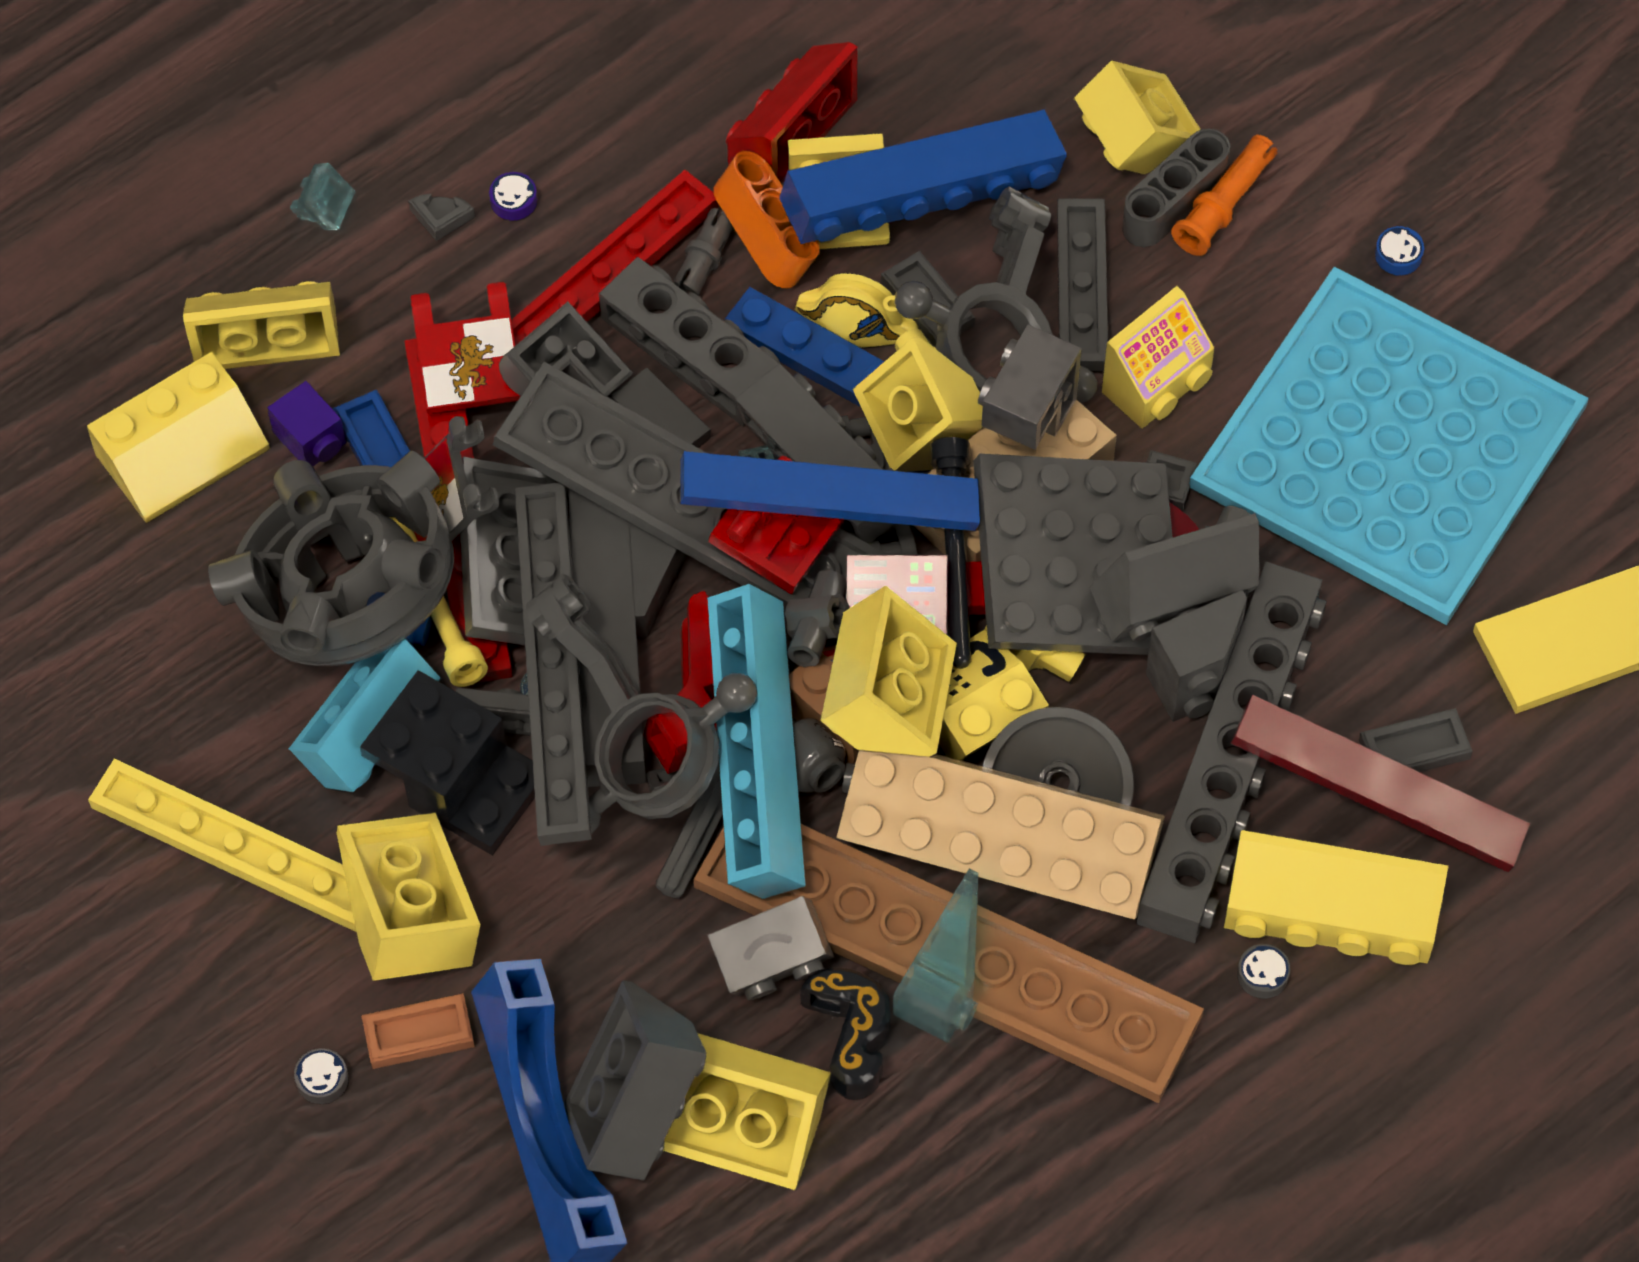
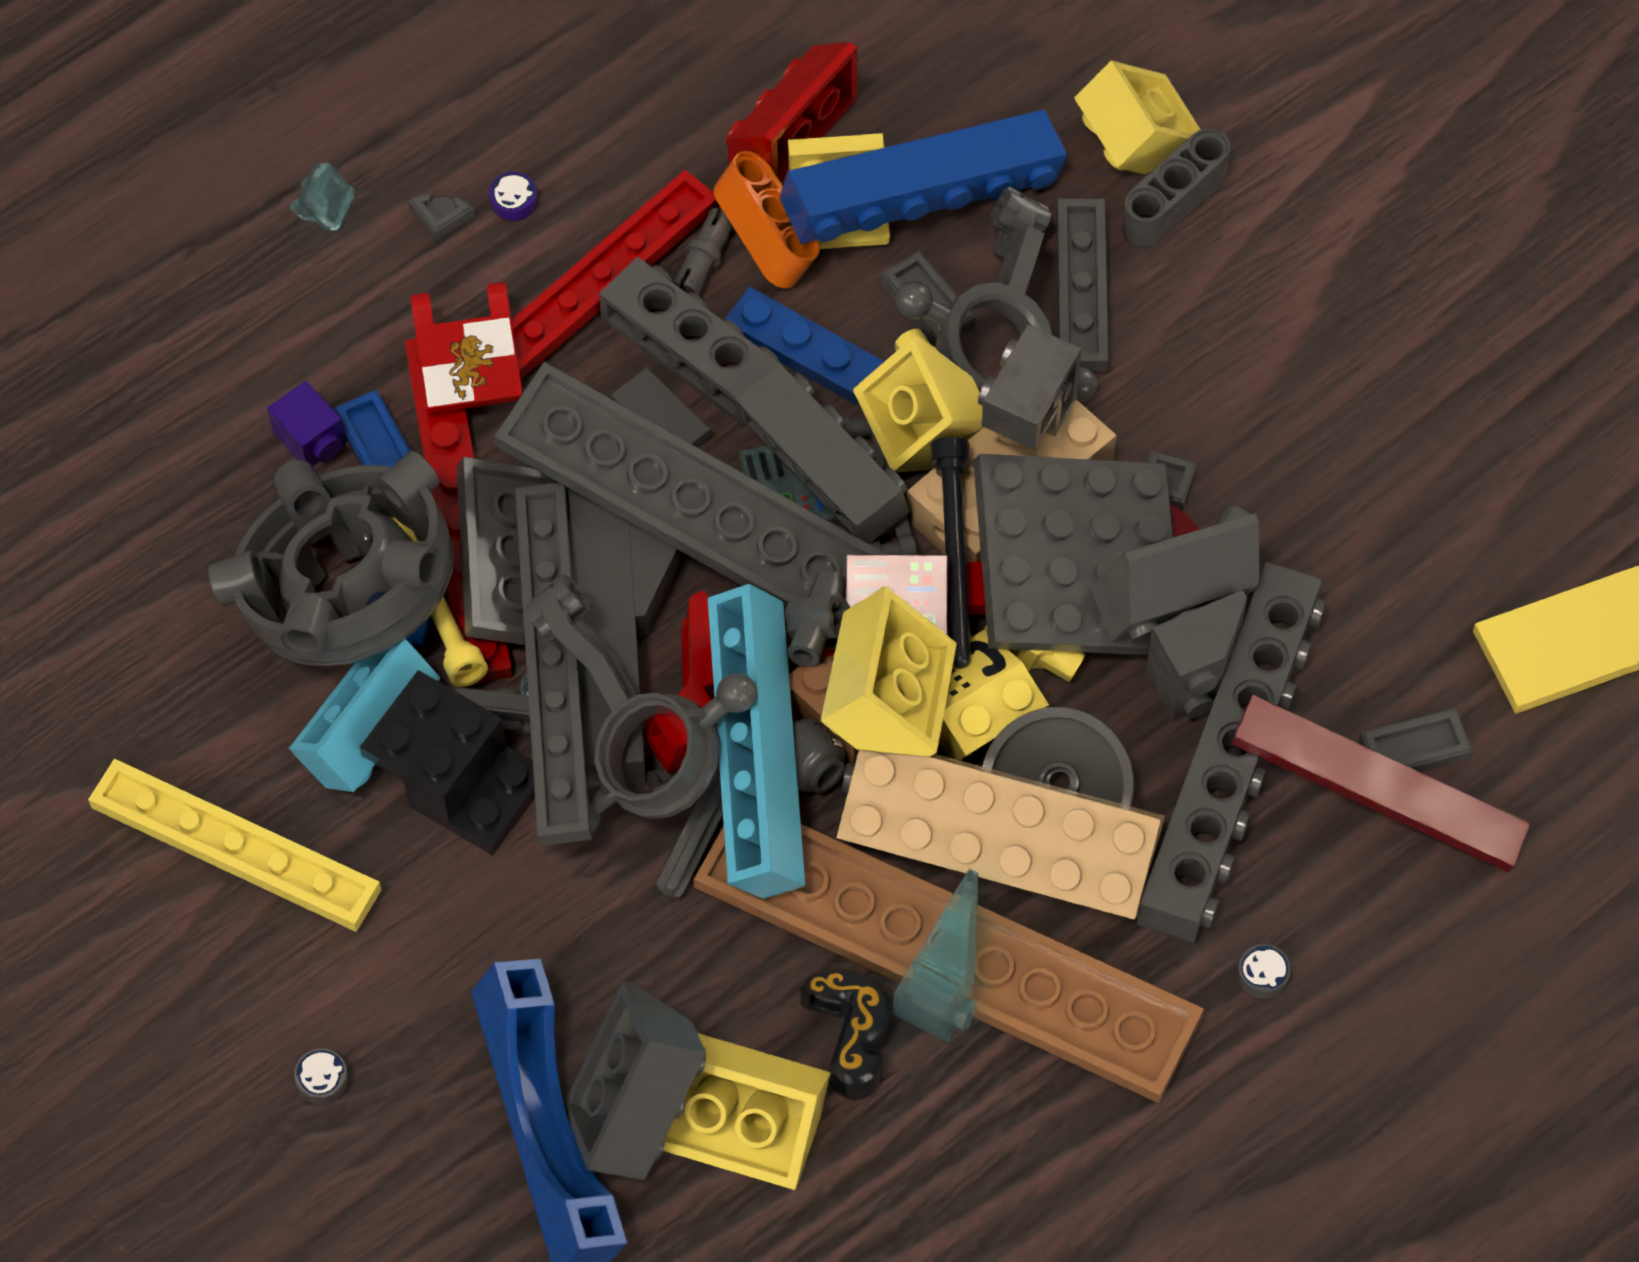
light yellow slope [87,352,270,523] -> none
light yellow slope [183,281,340,369] -> none
light yellow slope [336,813,481,981] -> none
nougat tile [361,993,475,1069] -> none
dark grey flag [414,416,499,541] -> none
dark grey brick [499,302,633,397] -> none
blue tile [680,451,980,531] -> none
red plate [708,456,845,595] -> none
brick [708,896,834,1001] -> none
light yellow hat [795,273,919,347] -> none
light yellow slope [1102,286,1214,429] -> none
orange pin [1171,135,1277,256] -> none
medium azure plate [1189,267,1589,626] -> none
light yellow slope [1224,830,1448,965] -> none
tile [1375,226,1424,275] -> none

